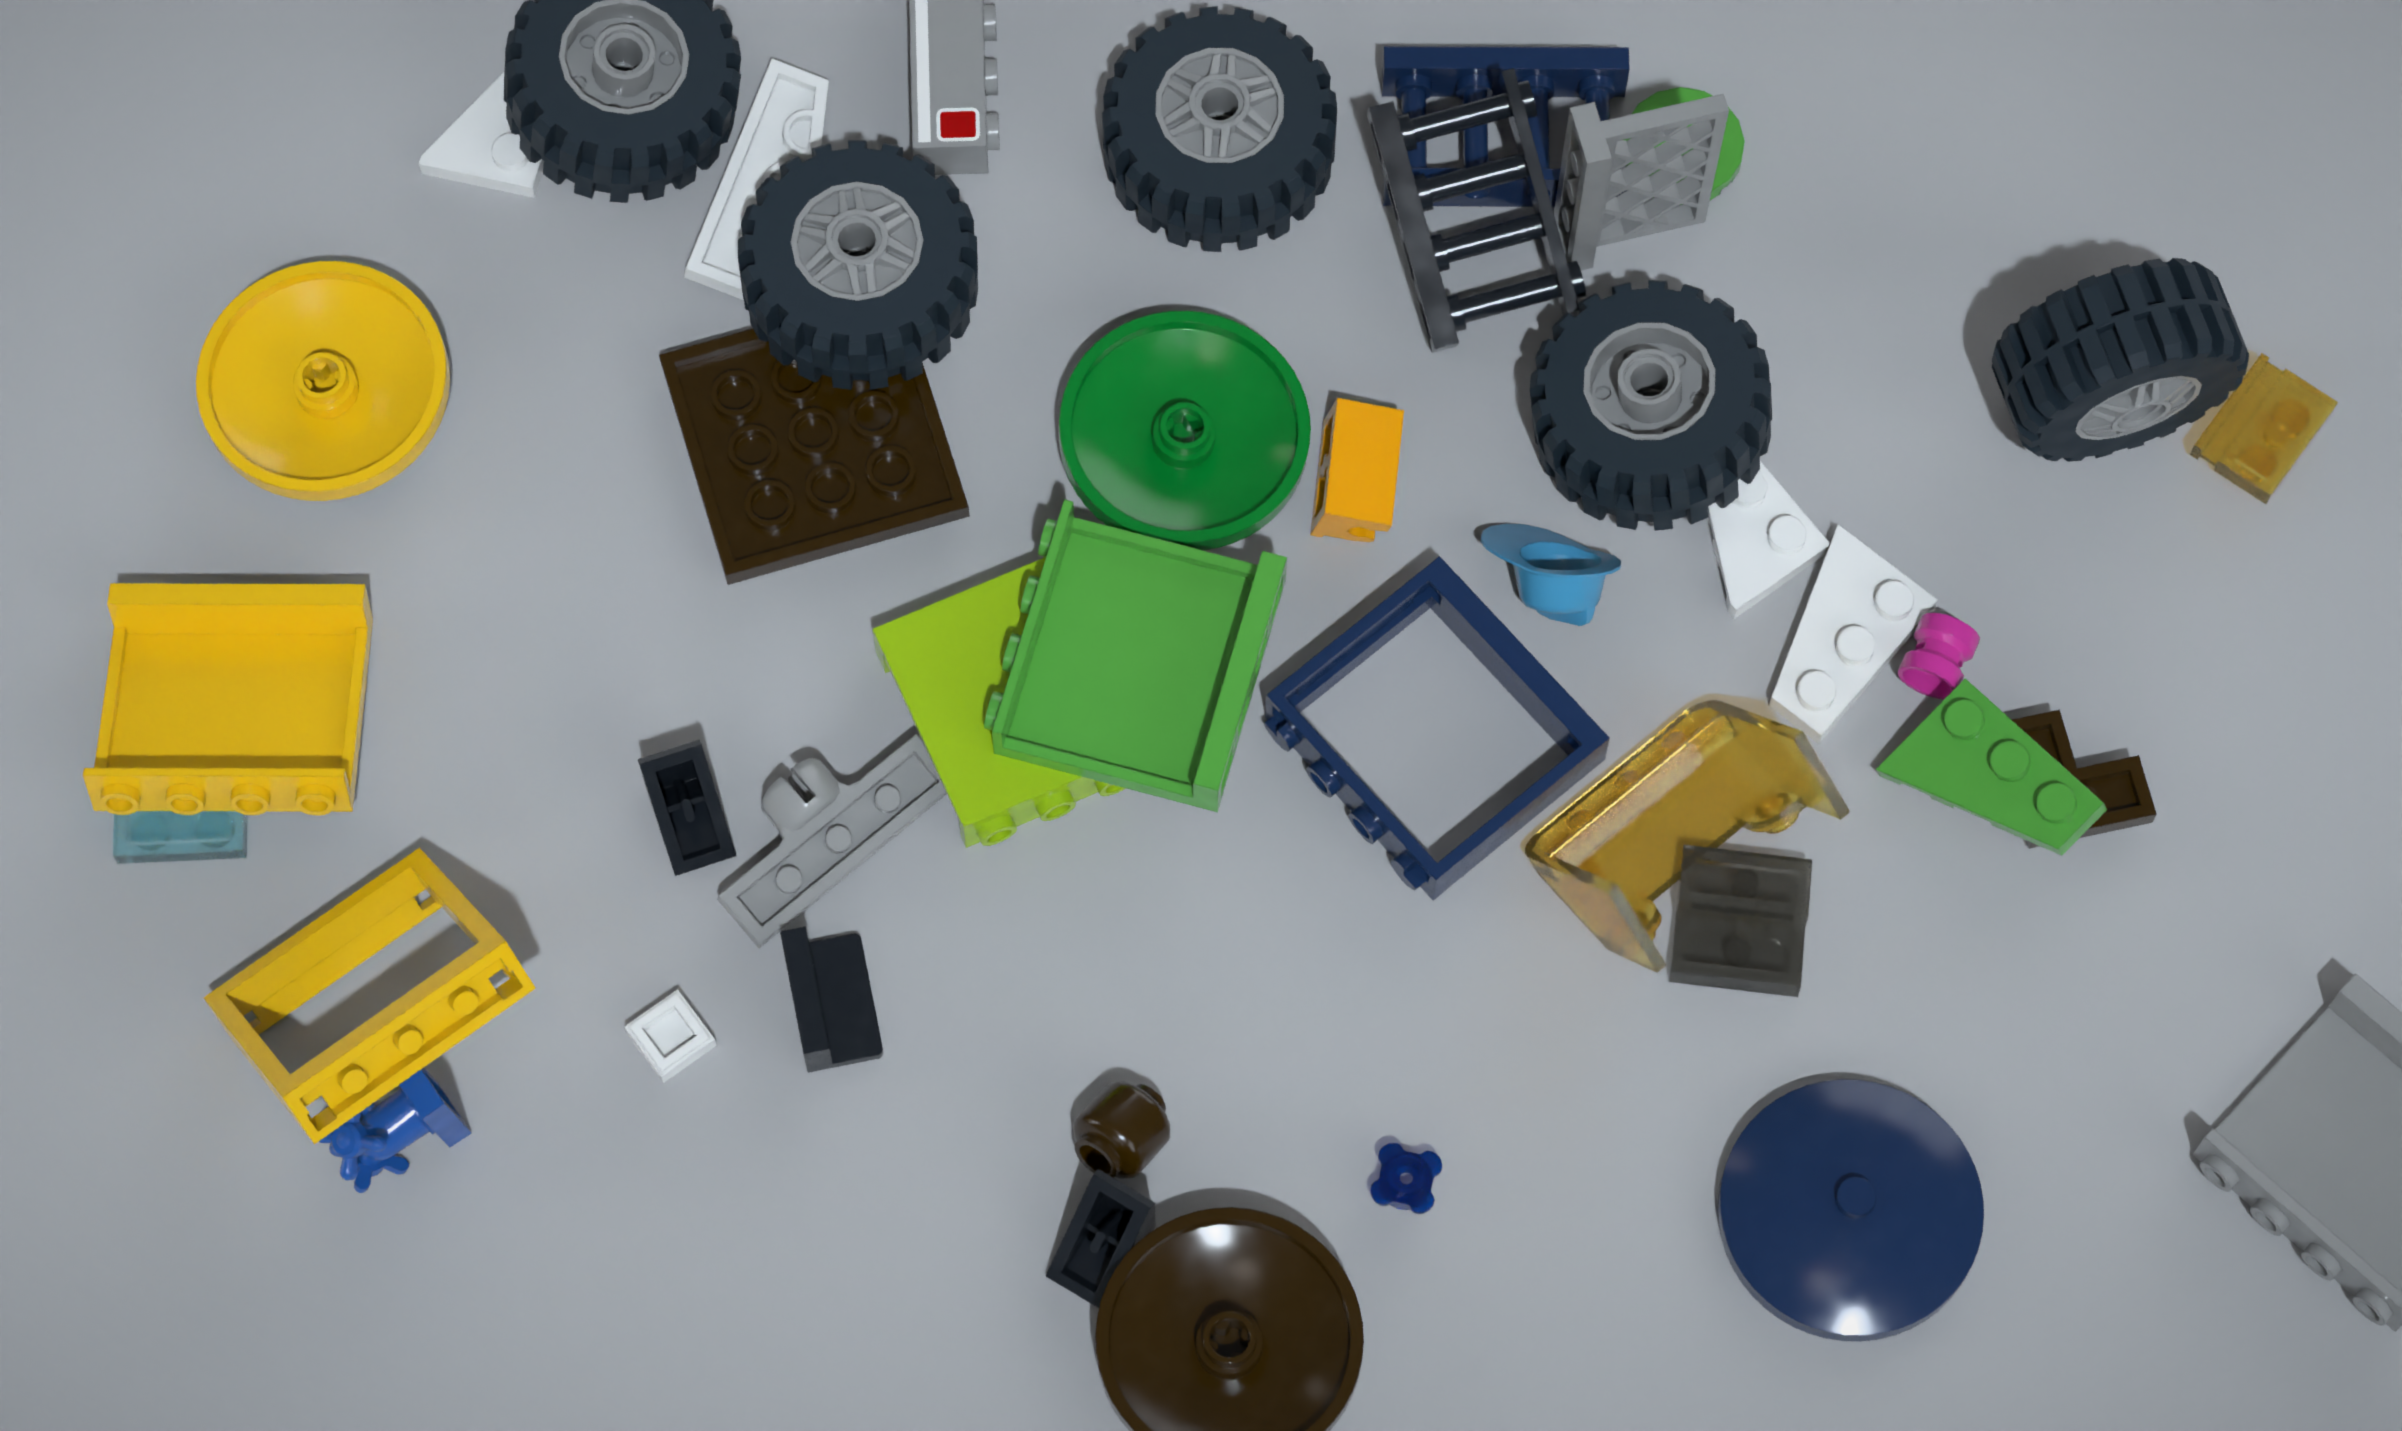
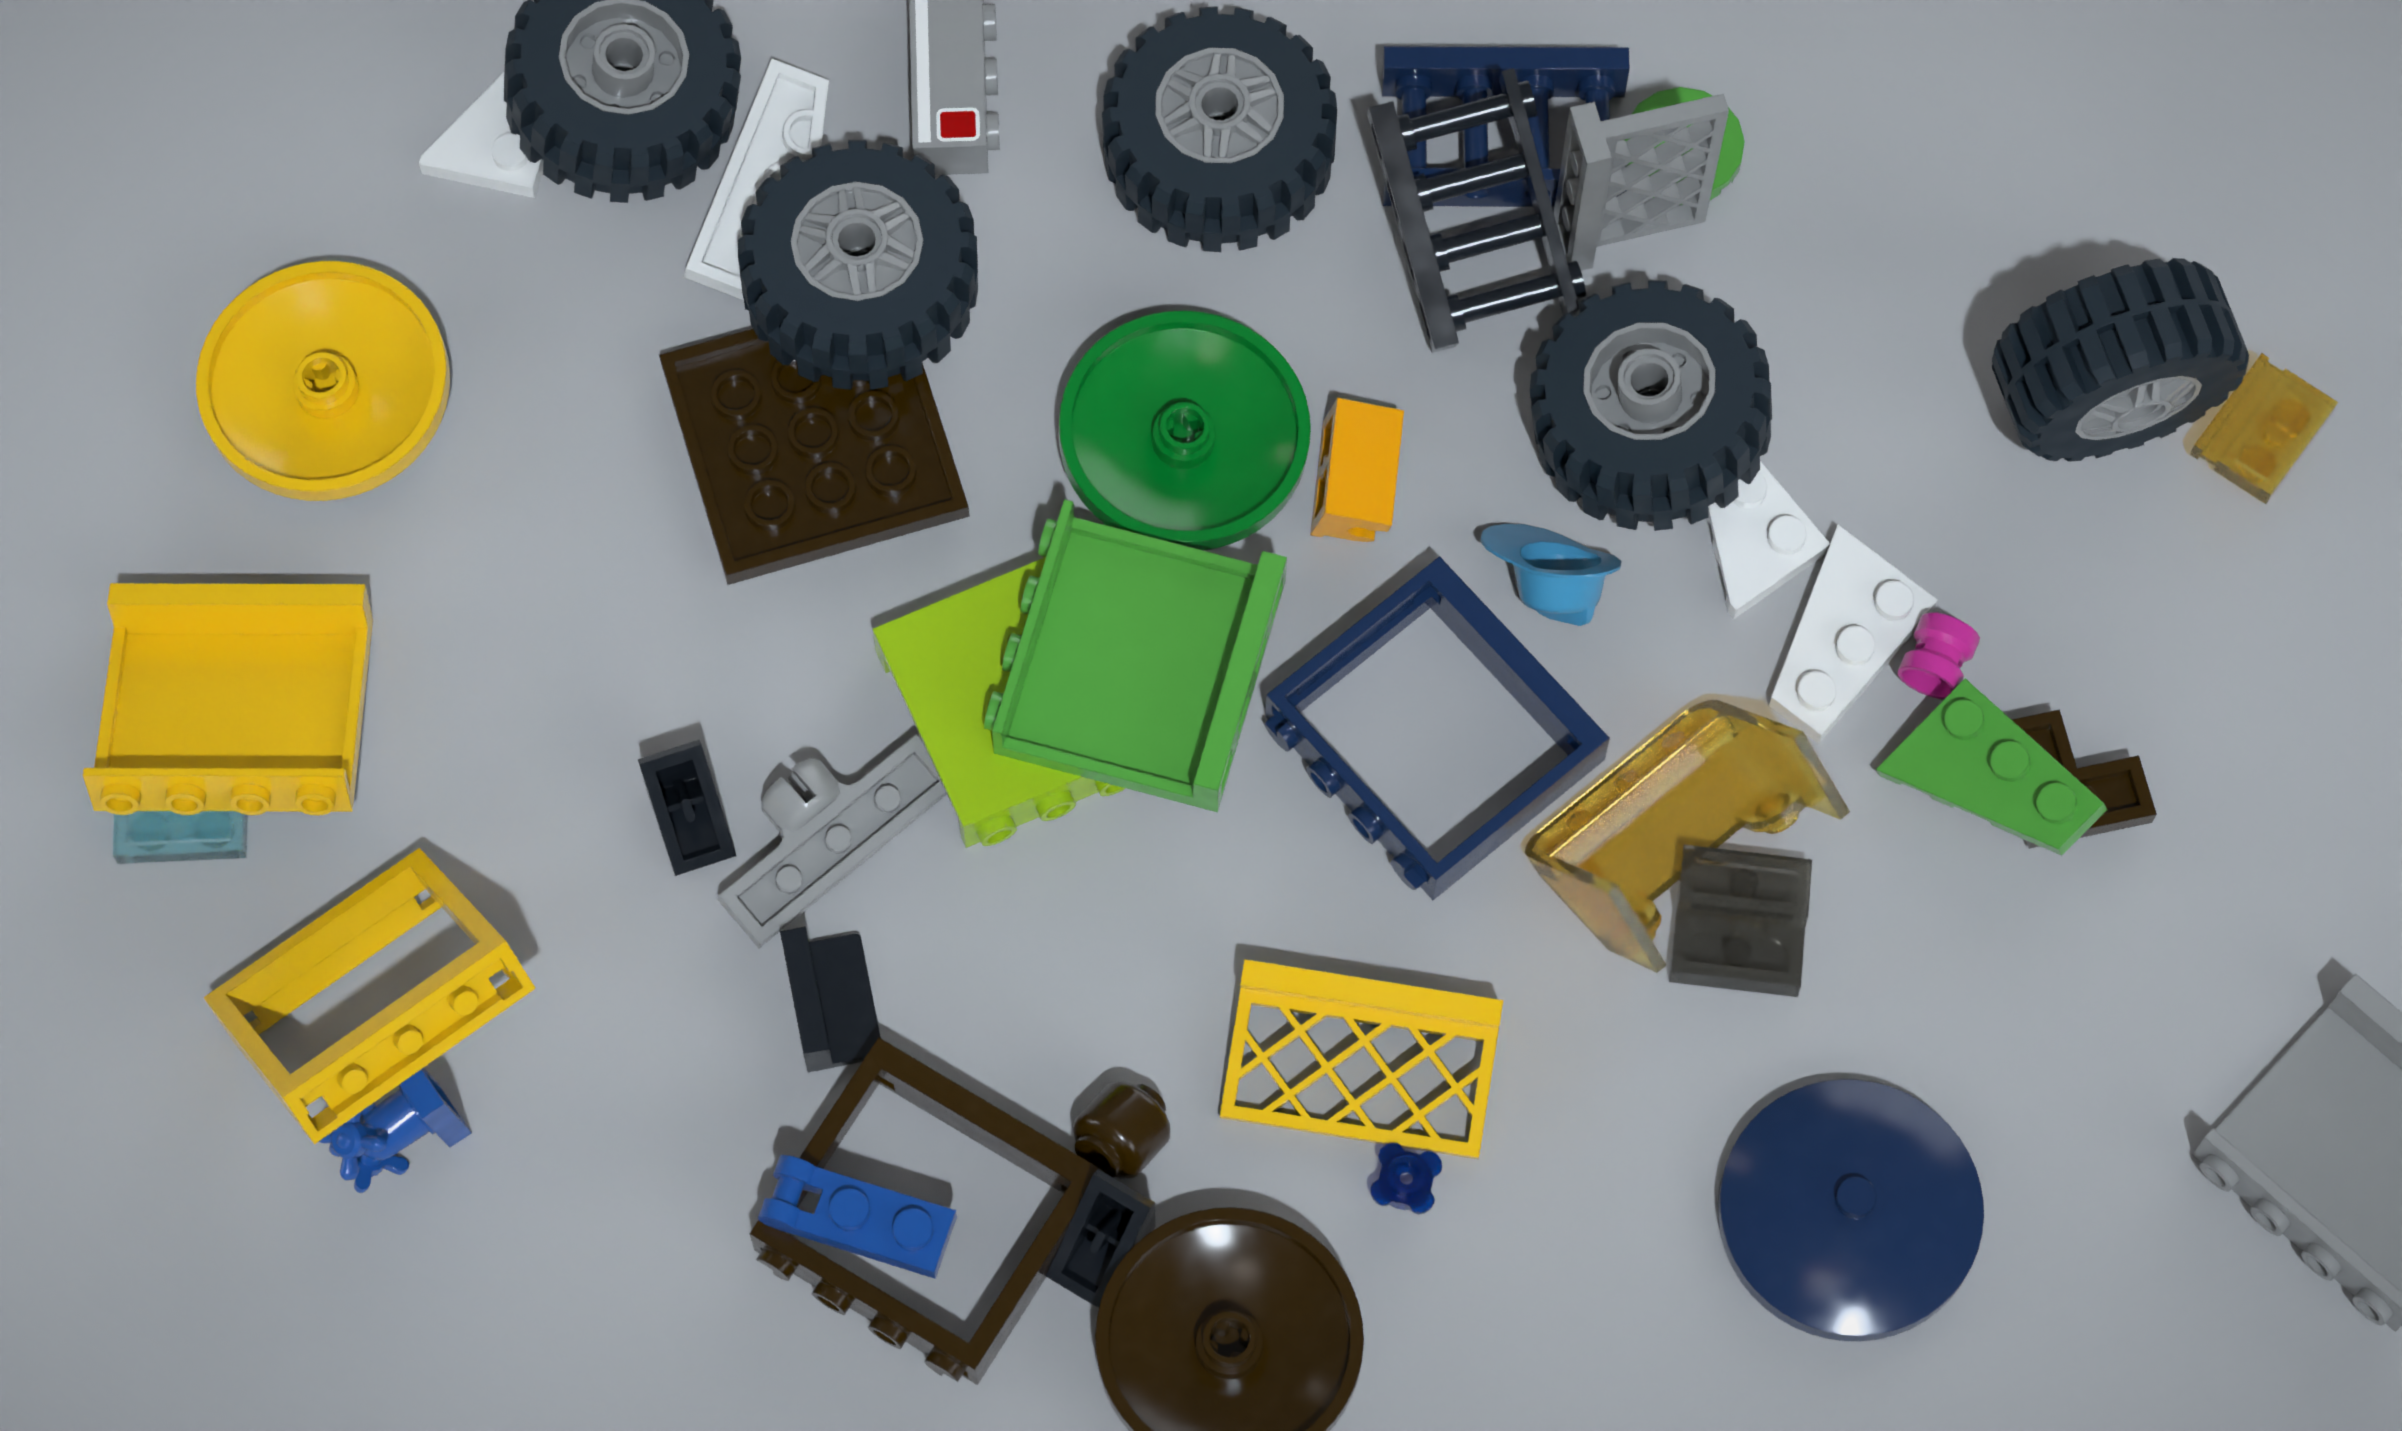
white tile [624,989,717,1083] -> none
none -> dark brown window [749,1037,1103,1385]
none -> blue plate [757,1155,957,1279]
none -> yellow fence [1220,959,1503,1160]

